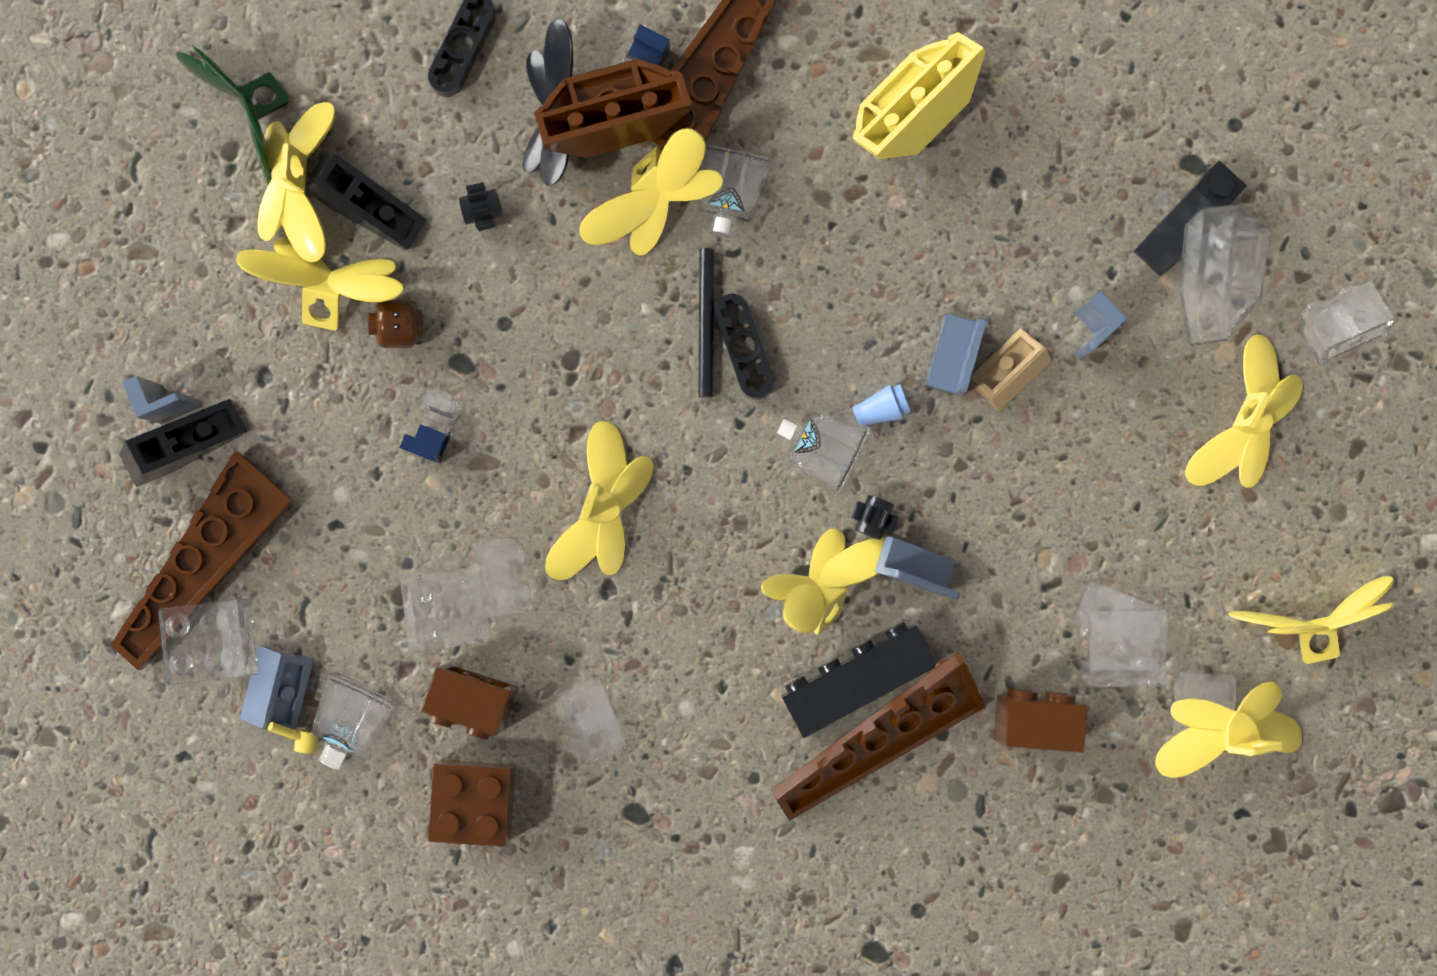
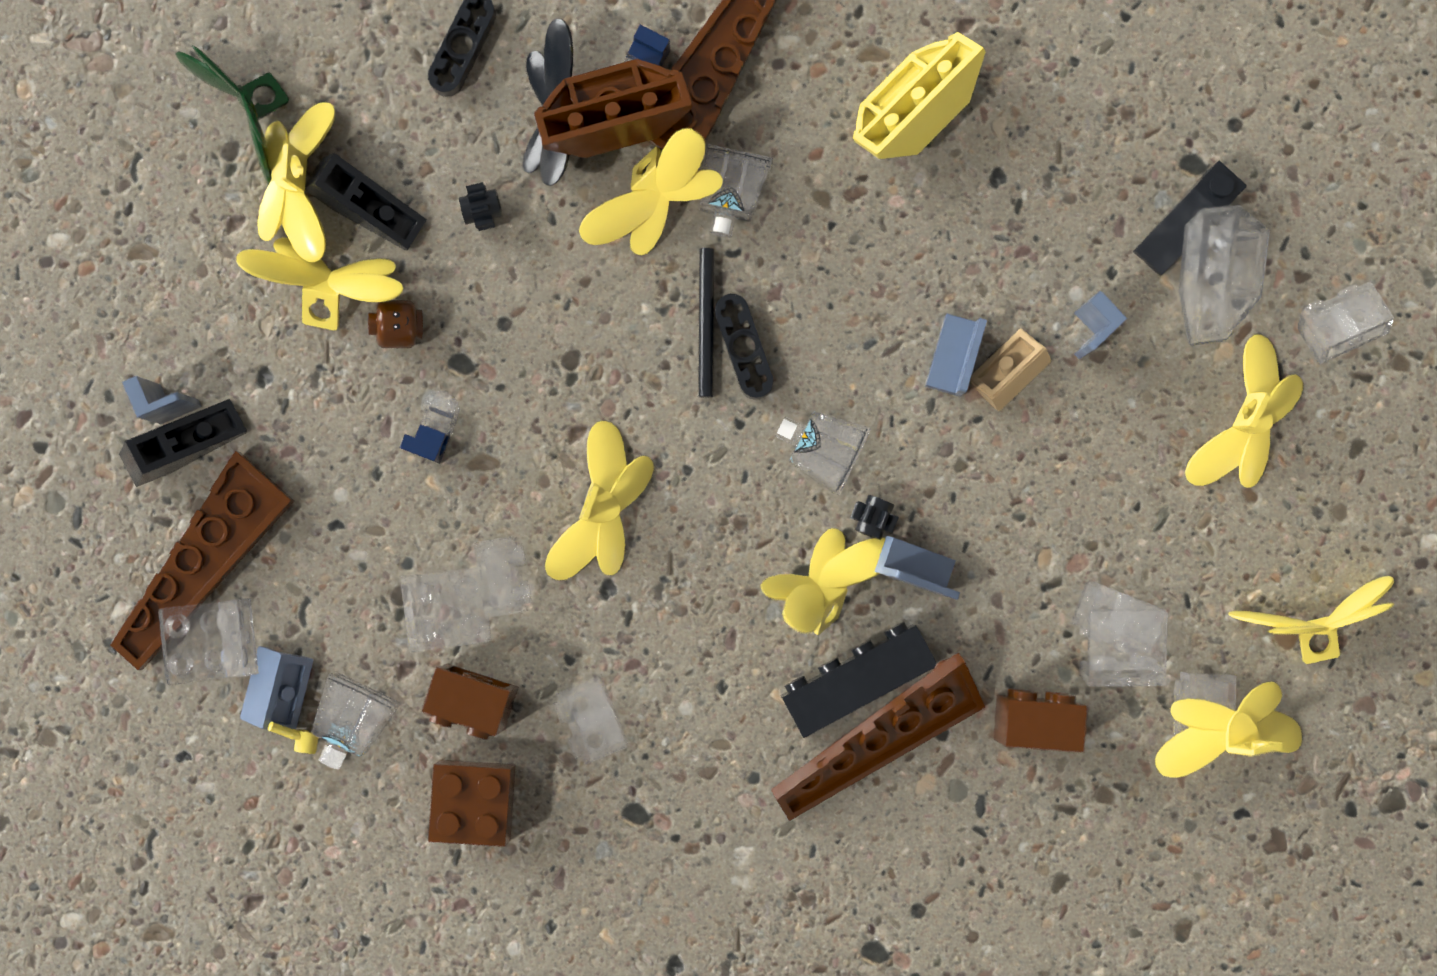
light blue cone [853,384,911,427] -> none

